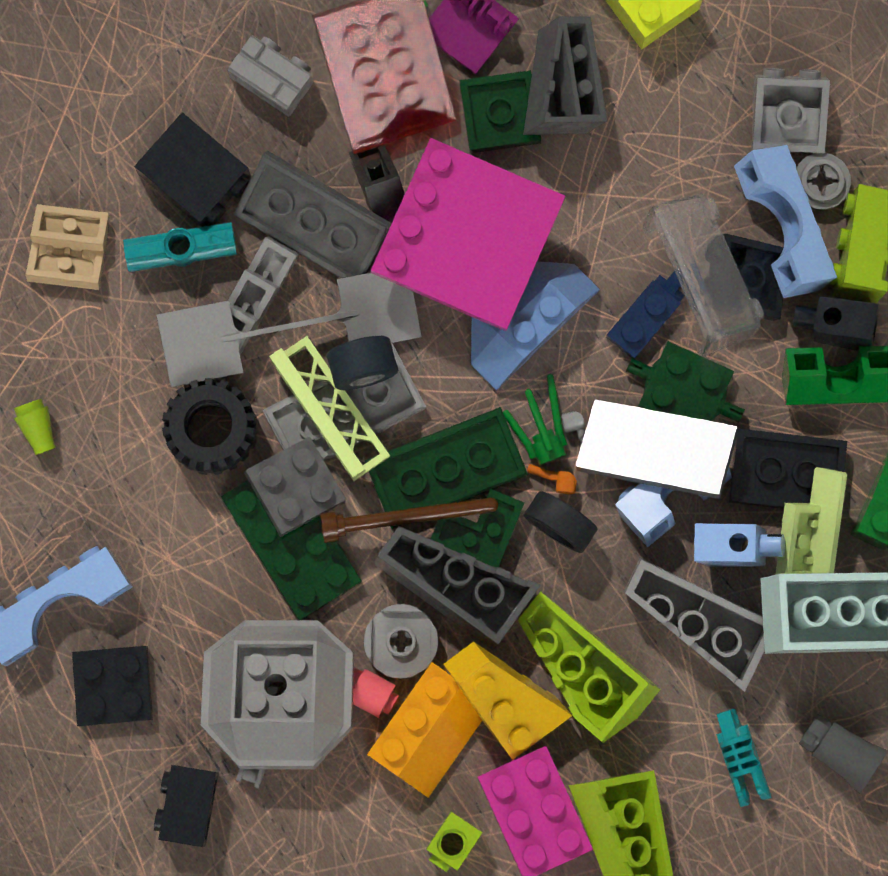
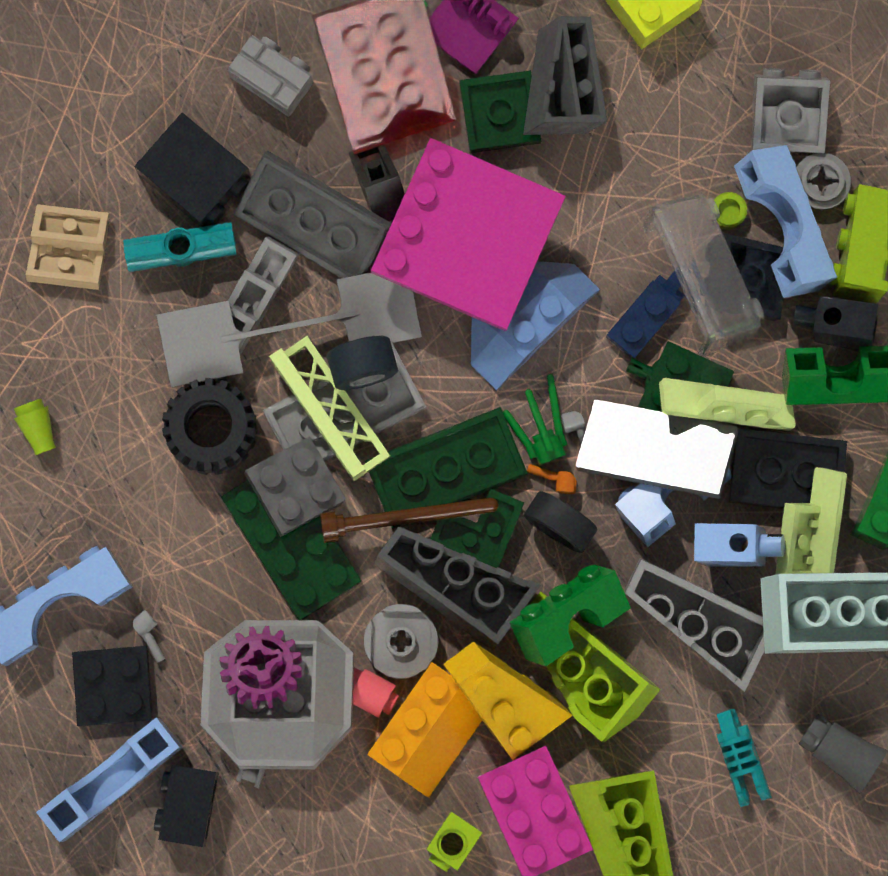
none -> light blue arch [36,717,183,842]
none -> light grey hand [133,610,165,663]
none -> magenta gear [219,626,303,709]
none -> green arch [509,565,631,667]
none -> yellowish green bracket [659,378,795,431]
none -> lime tile [710,192,747,230]

